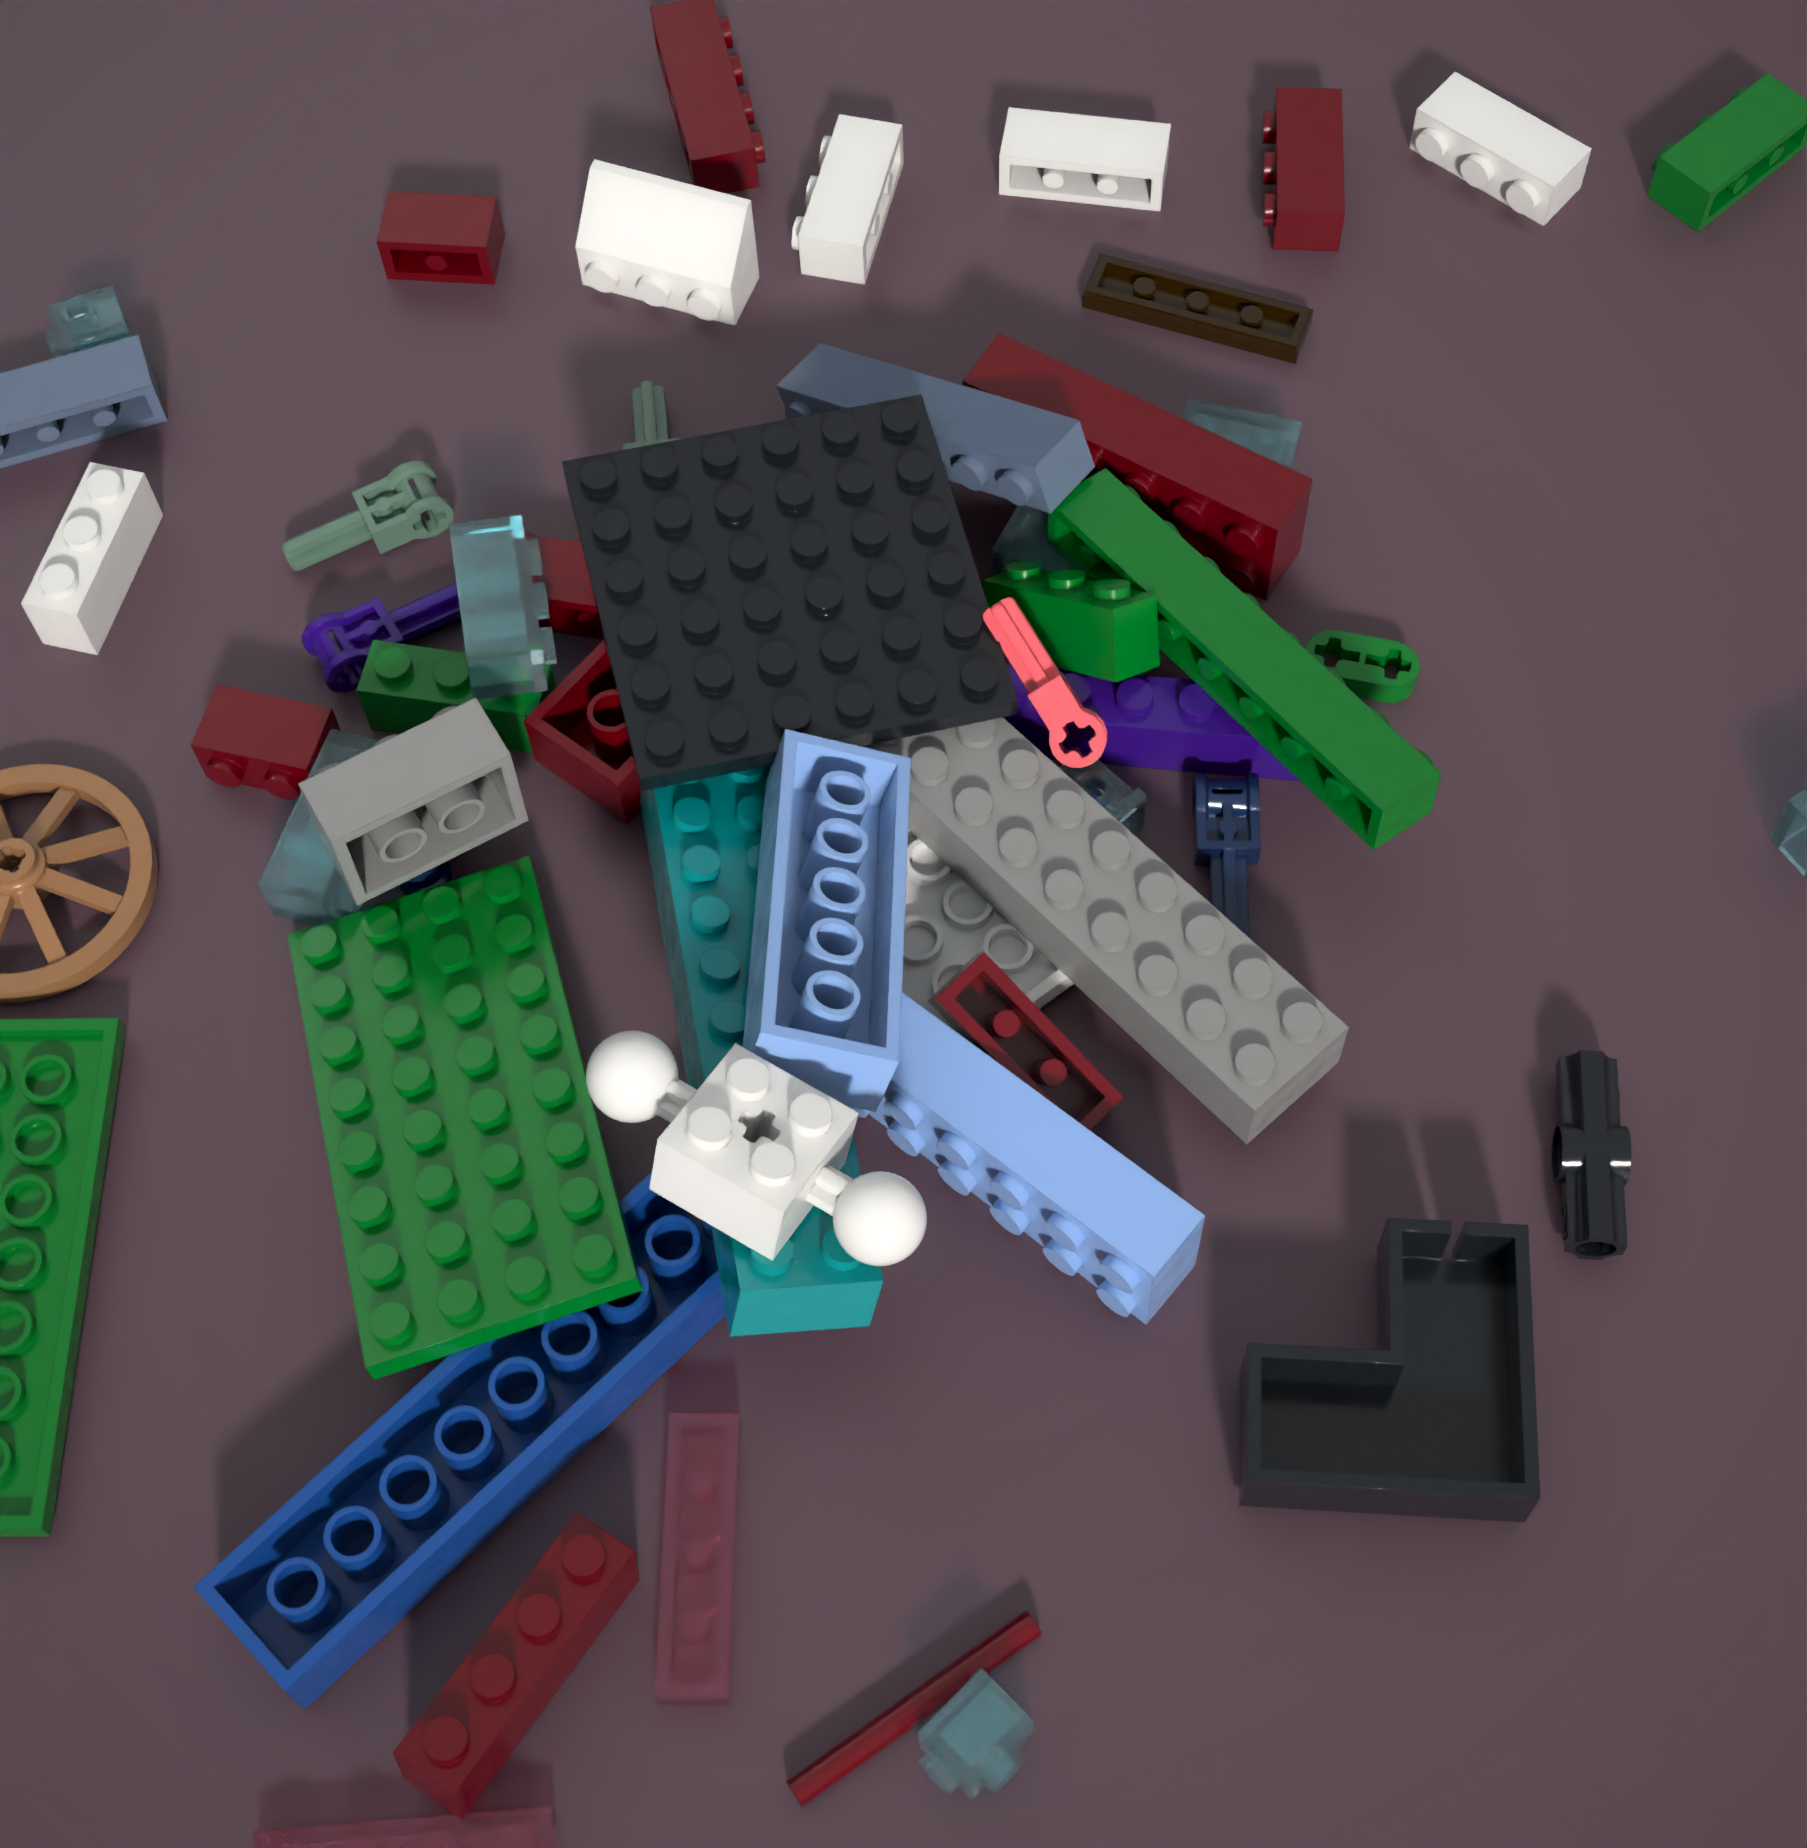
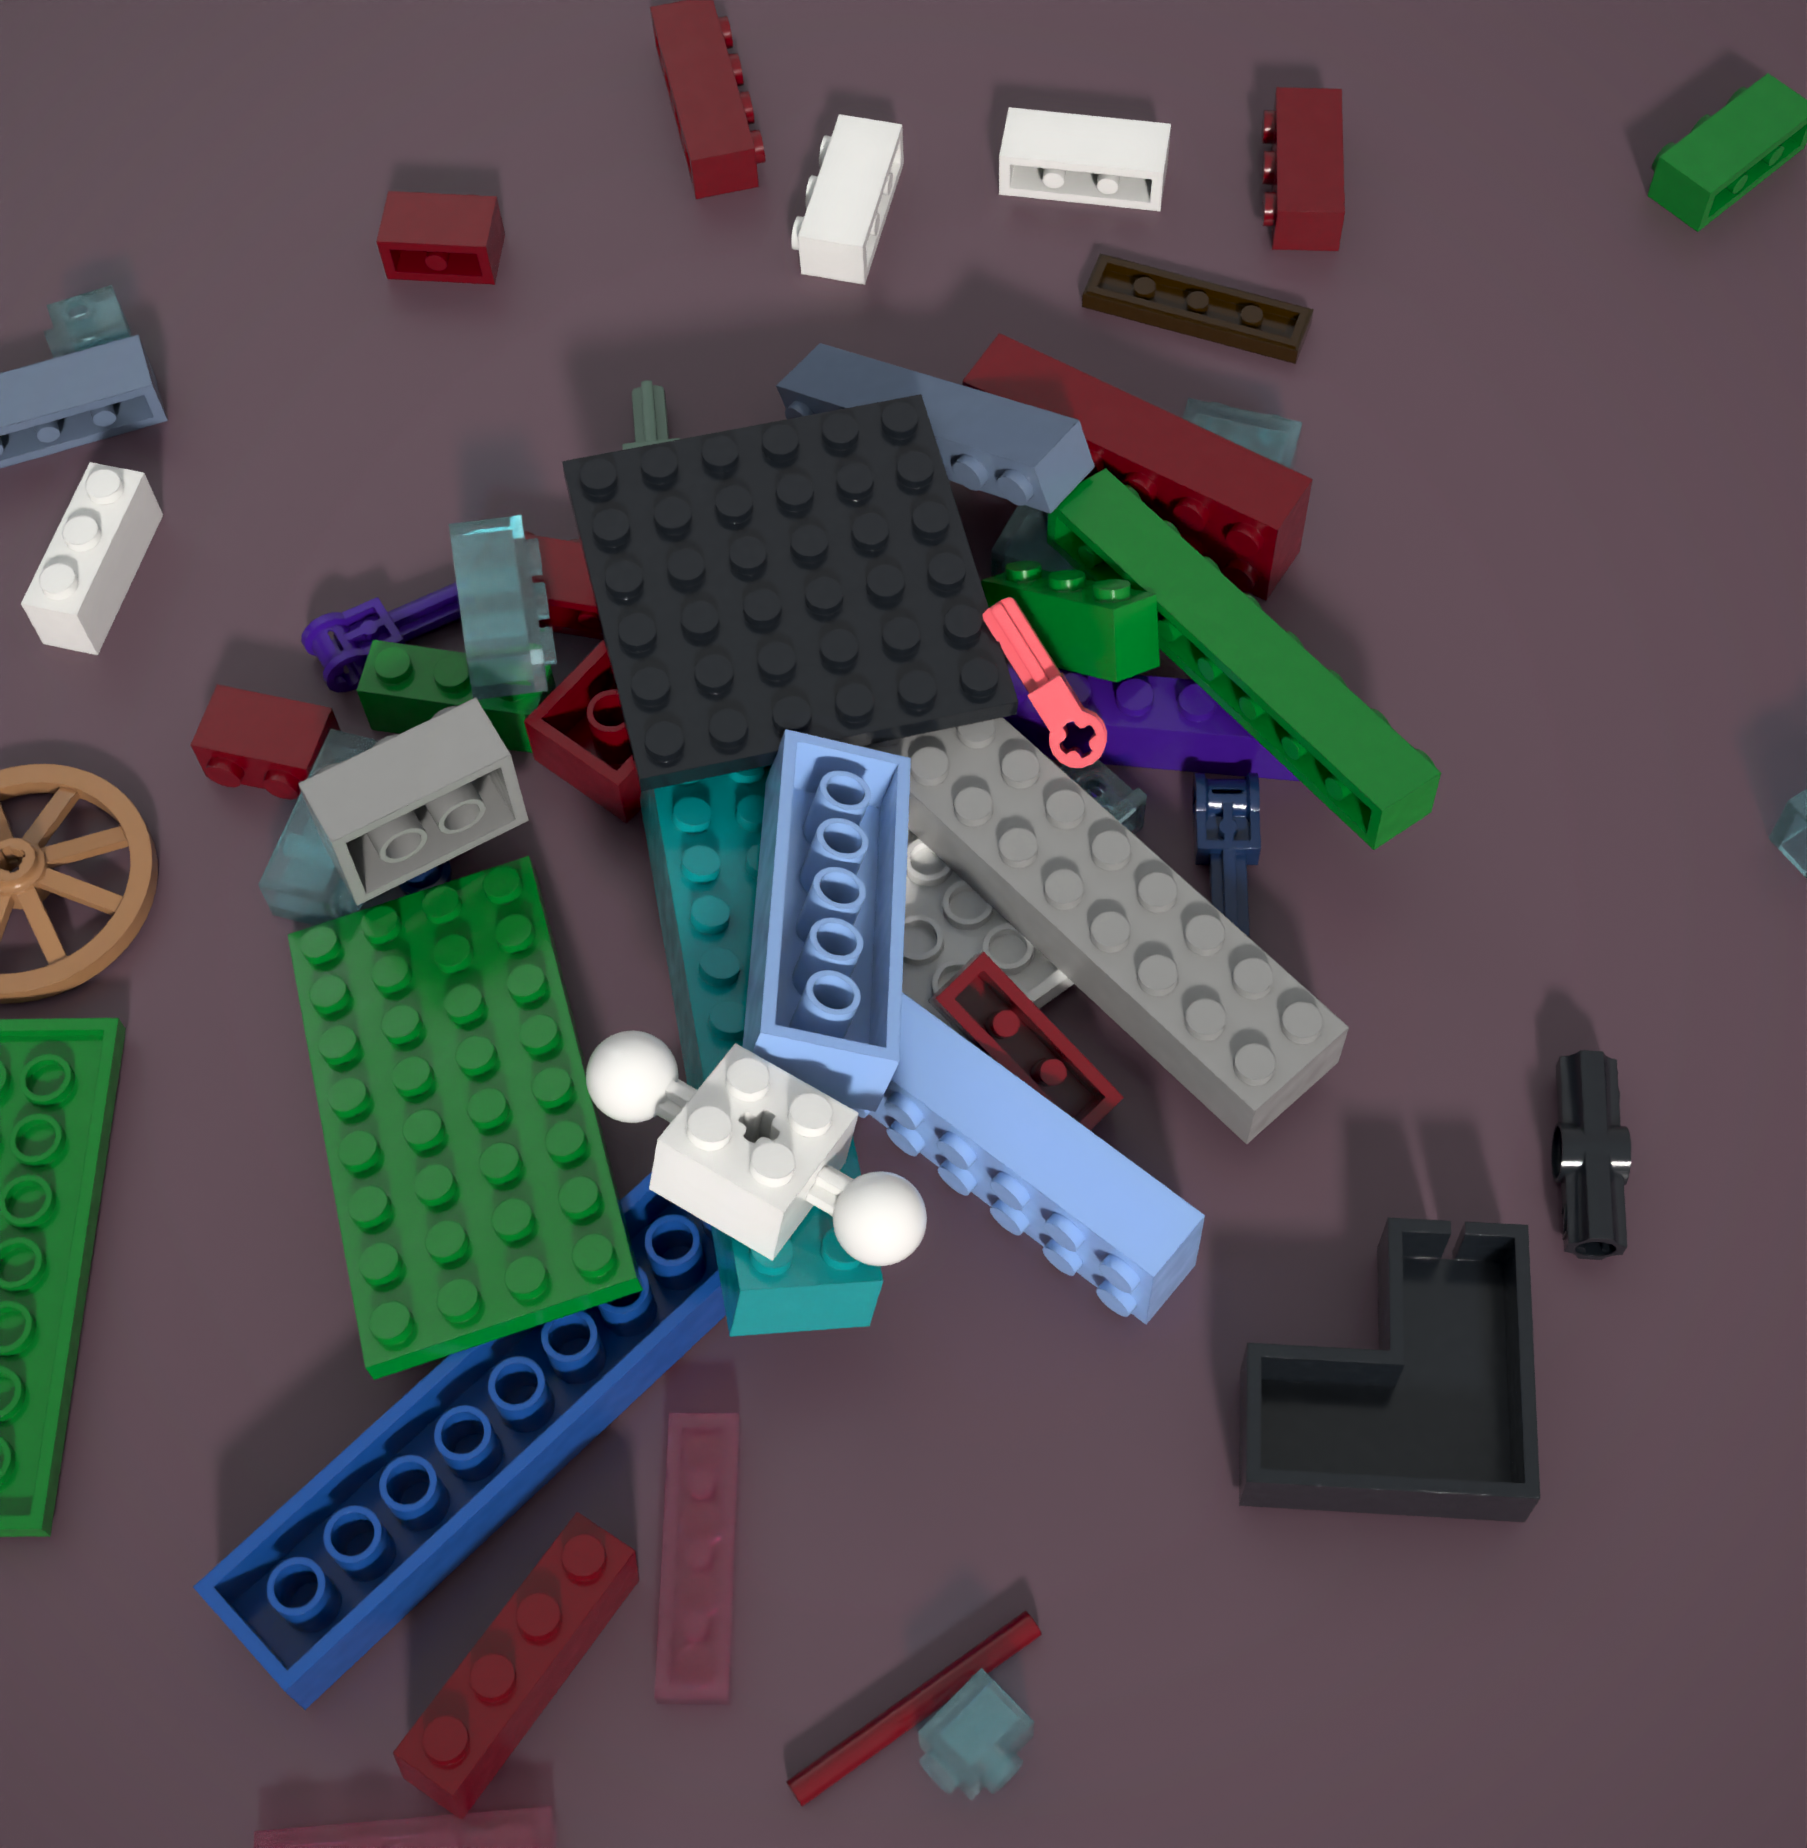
sand green connector [282,461,454,571] -> none
white slope [575,159,759,326] -> none
green beam [1305,630,1420,703] -> none
white brick [1409,72,1592,226] -> none

